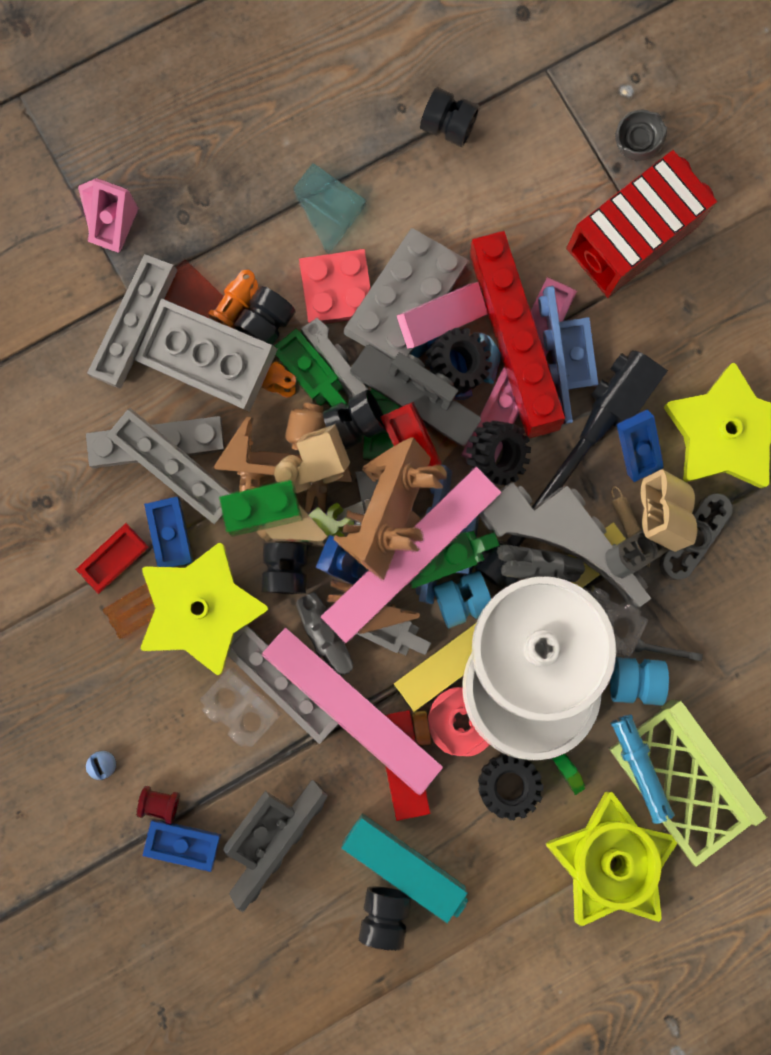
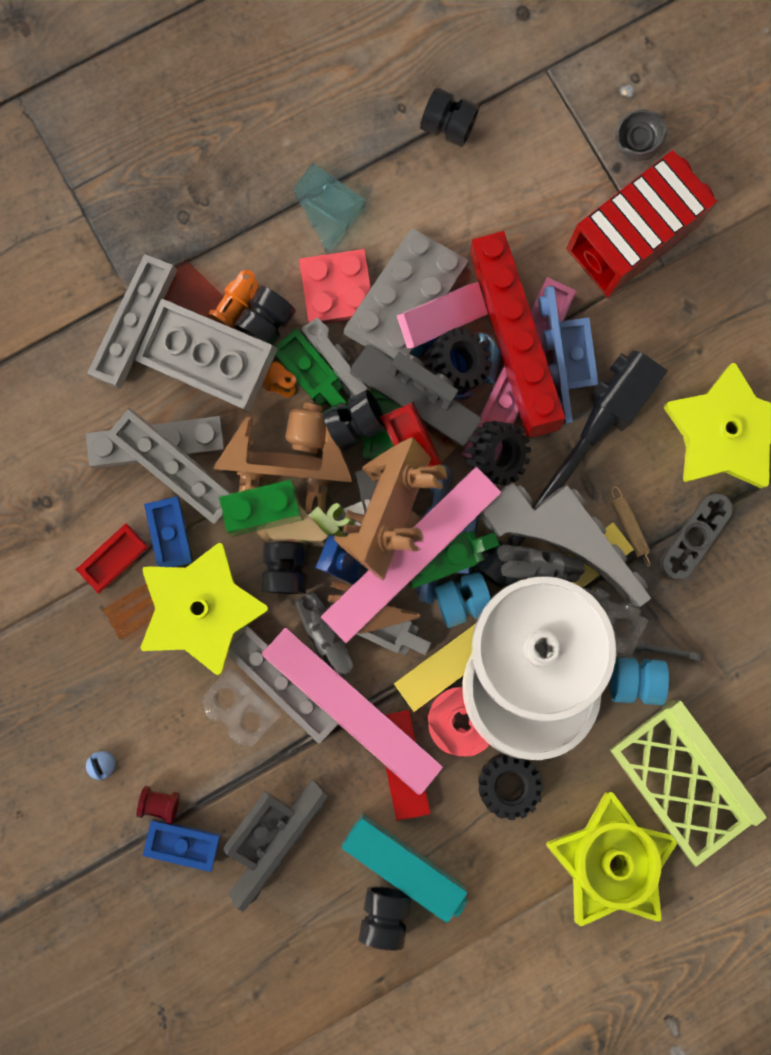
bright pink slope [78,178,139,253] -> none
tan brick [274,424,350,493] -> none
reddish brown tile [412,710,431,747] -> none
green tile [551,753,585,795] -> none
dark grey beam [605,529,670,578] -> none
dark azure pin [610,714,675,824] -> none
blue plate [616,410,664,482] -> none
tan brick [640,469,697,552] -> none

